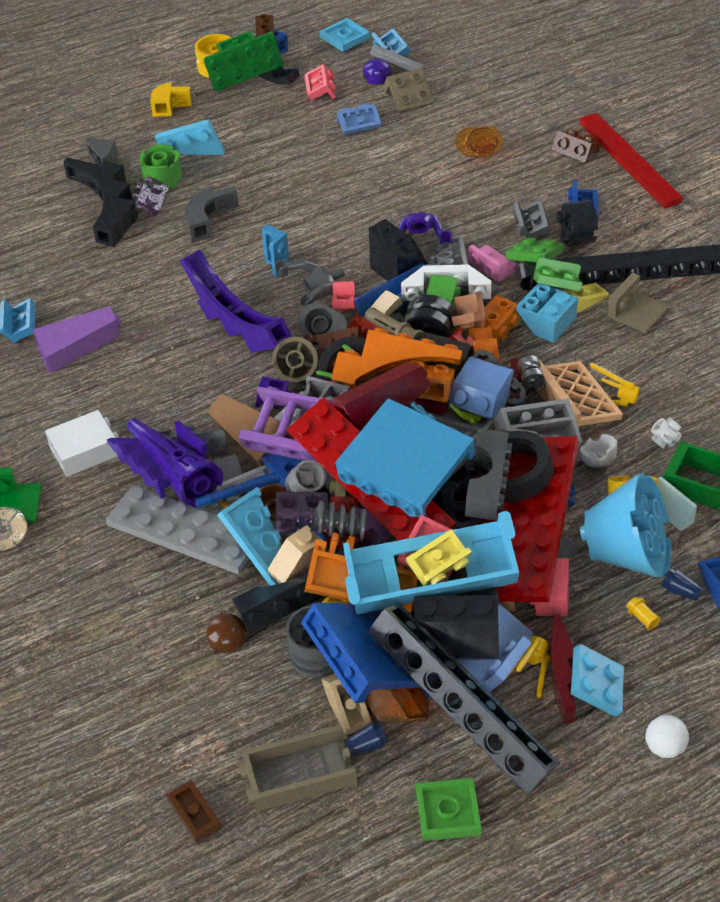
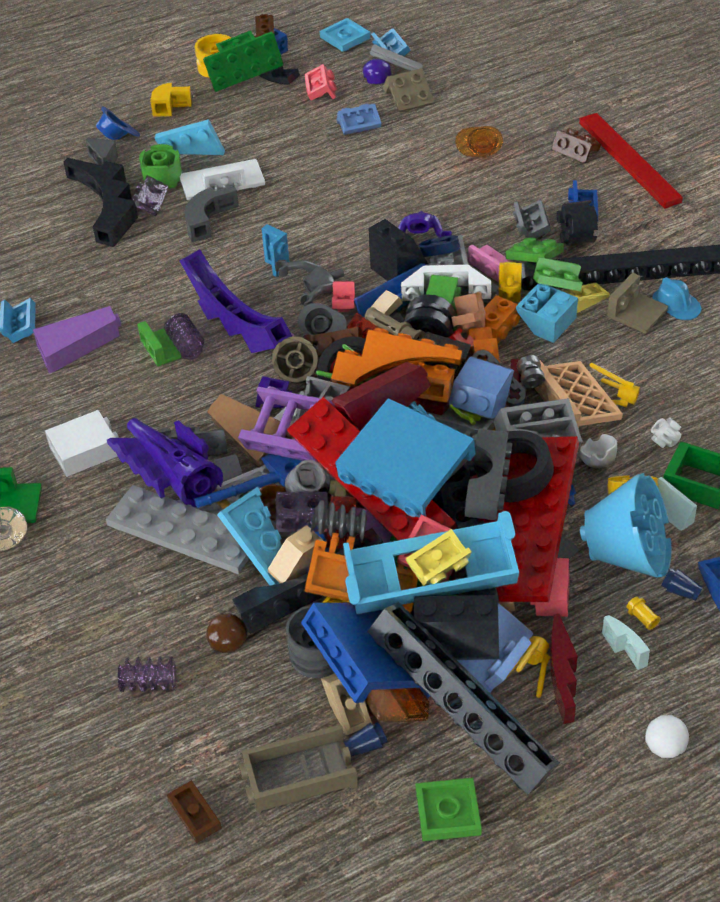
medium azure plate [571,644,624,717] -> none
none -> blue piece [96,107,140,140]
none -> clear purple piece [117,656,177,692]
none -> bright green panel [137,321,182,367]
none -> clear purple piece [163,313,204,360]
none -> white bracket [180,159,265,200]
none -> dark blue beam [419,235,461,257]
none -> yellow hips [499,262,522,302]
none -> light aqua slope [602,615,650,670]
none -> dark azure piece [652,277,701,320]

